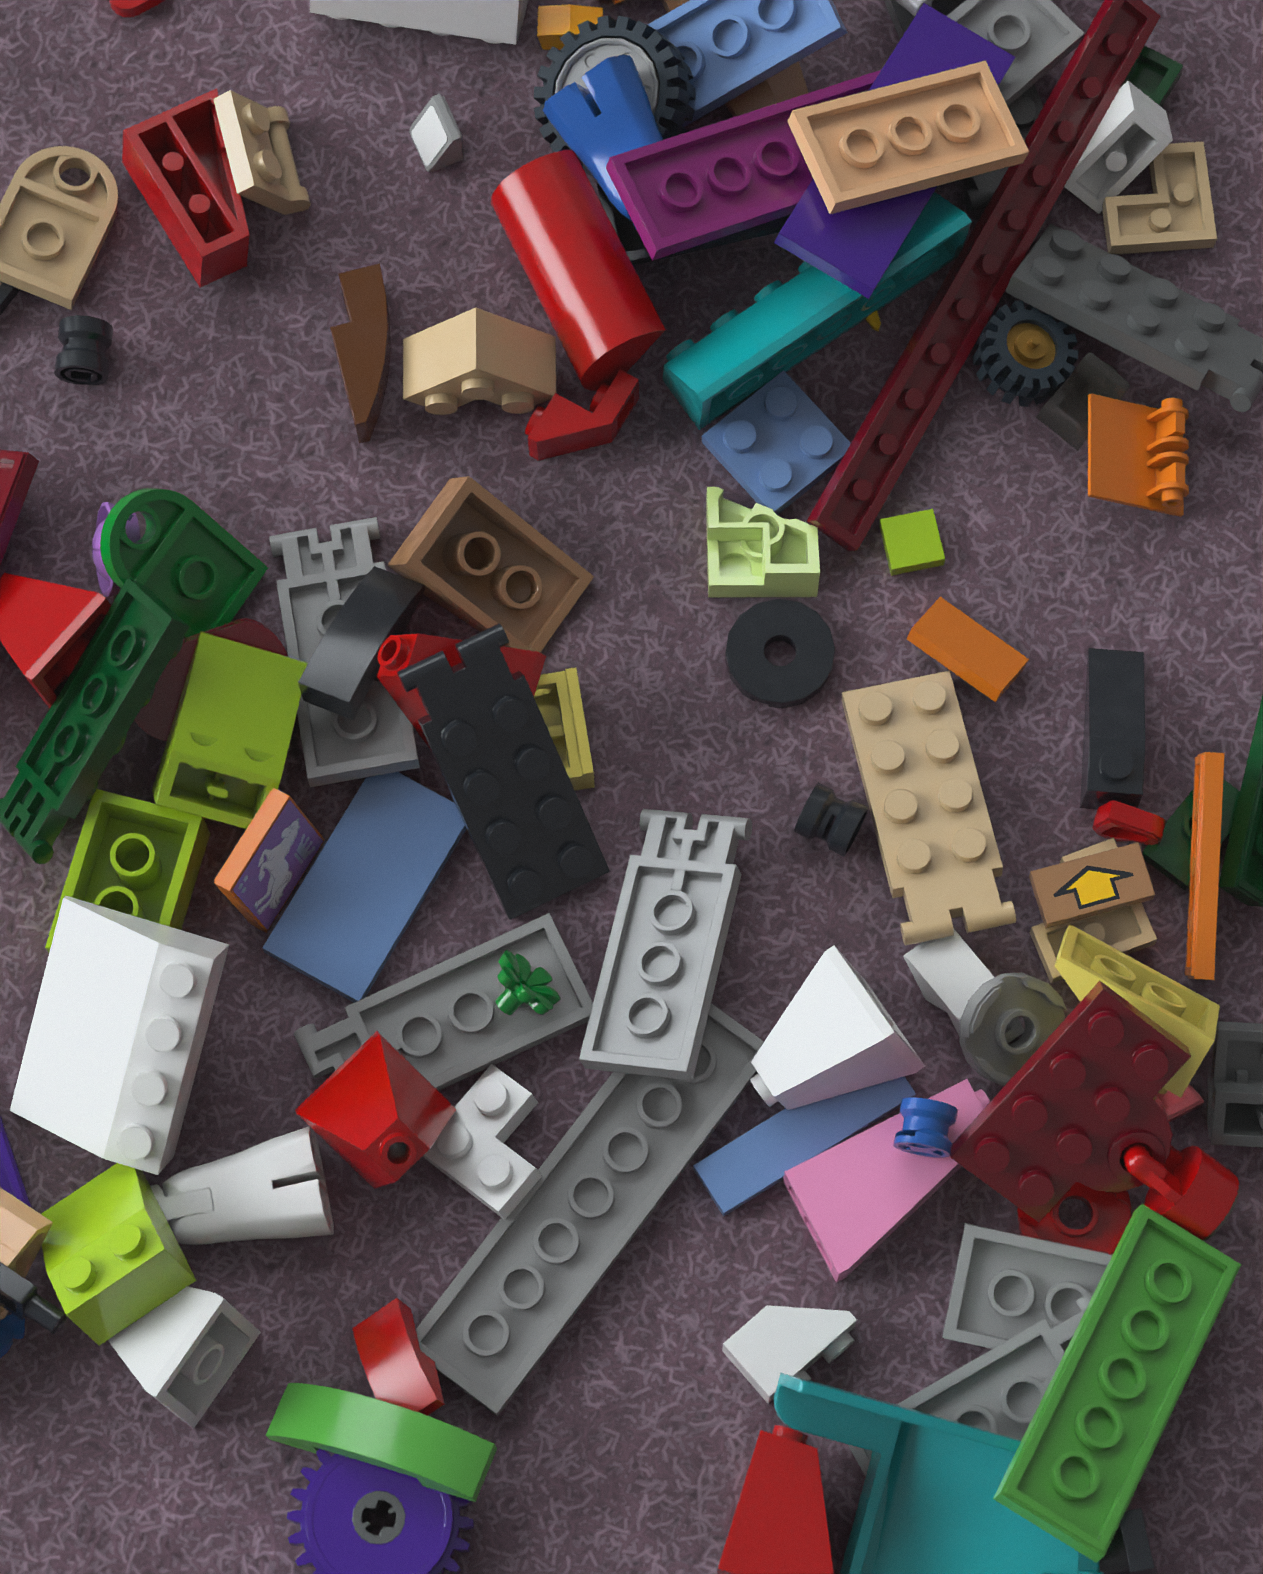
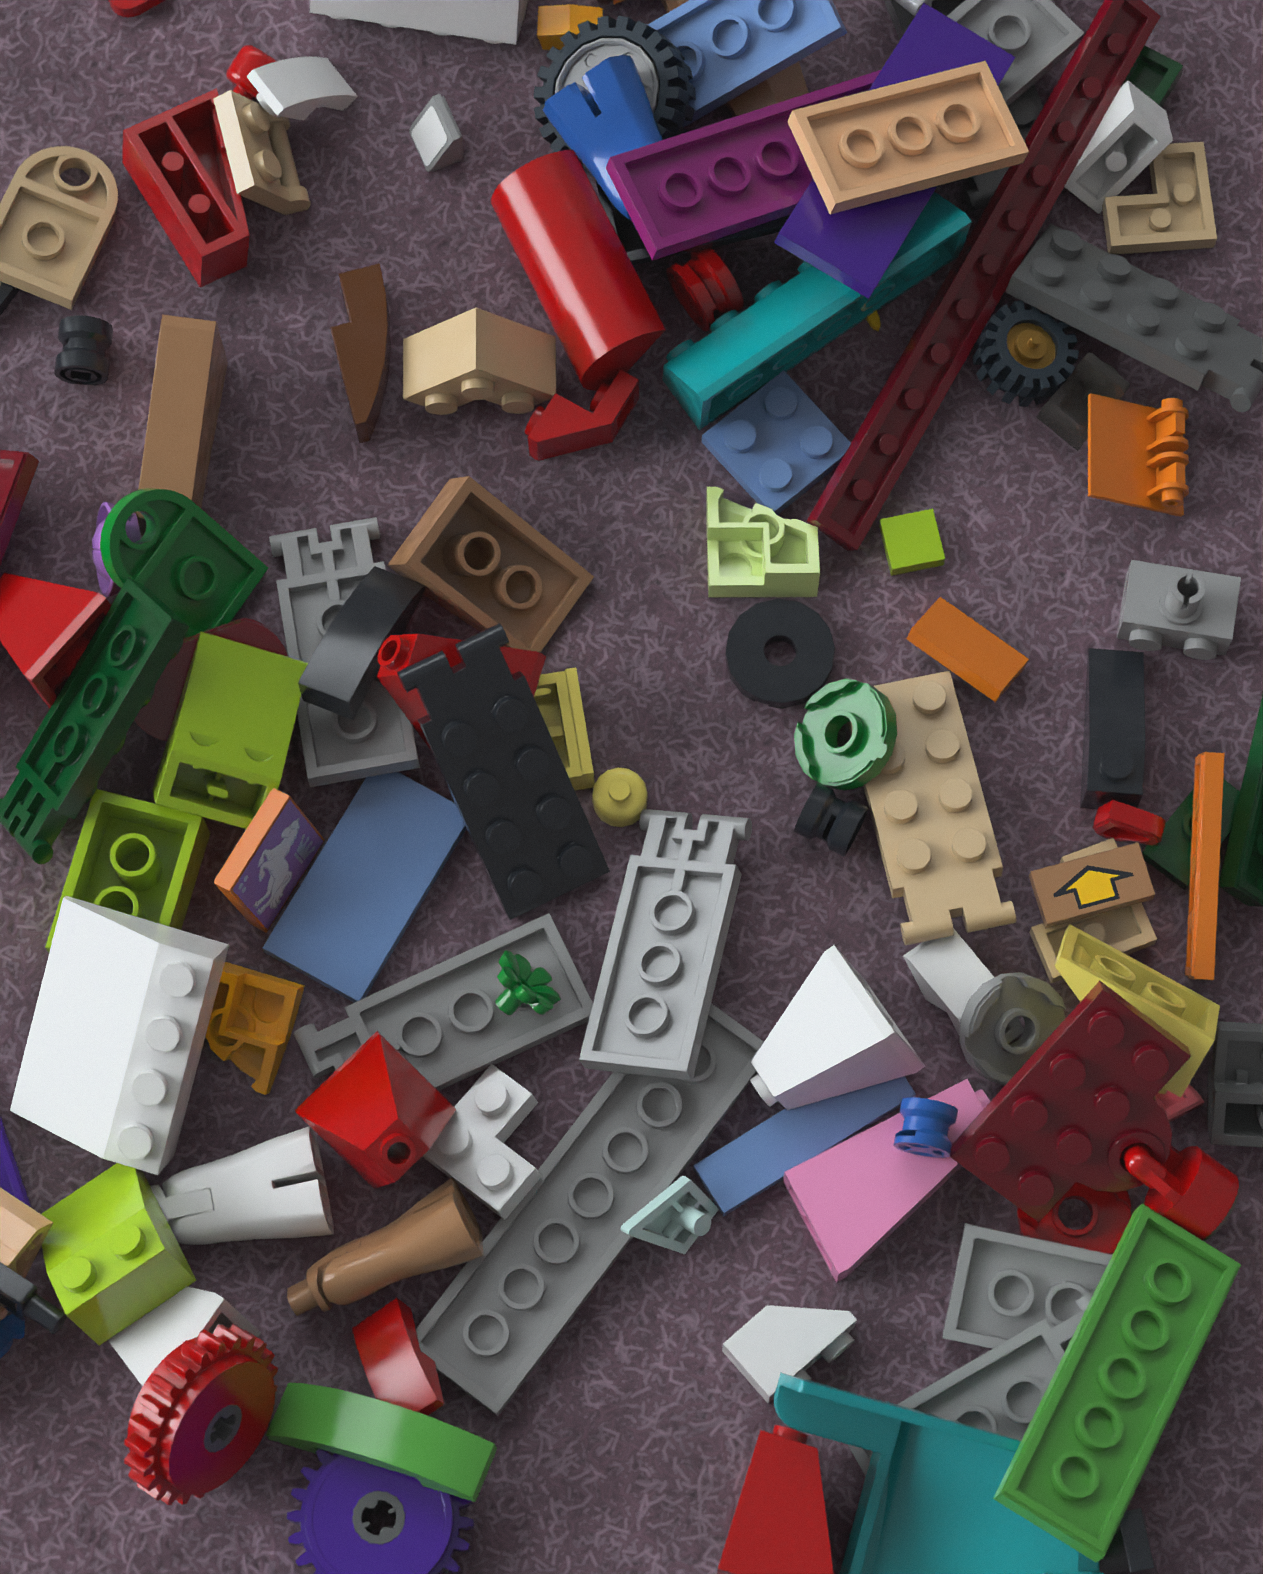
none -> red gear [124,1324,278,1505]
none -> medium nougat slope [135,314,228,535]
none -> light orange slope [205,962,305,1095]
none -> red piece [226,45,276,100]
none -> white slope [247,57,358,121]
none -> medium nougat piece [287,1177,484,1316]
none -> light yellow piece [592,767,648,827]
none -> light aqua piece [621,1176,719,1254]
none -> red wheel [667,248,744,332]
none -> tile [794,678,897,791]
none -> light grey brick [1117,560,1241,660]

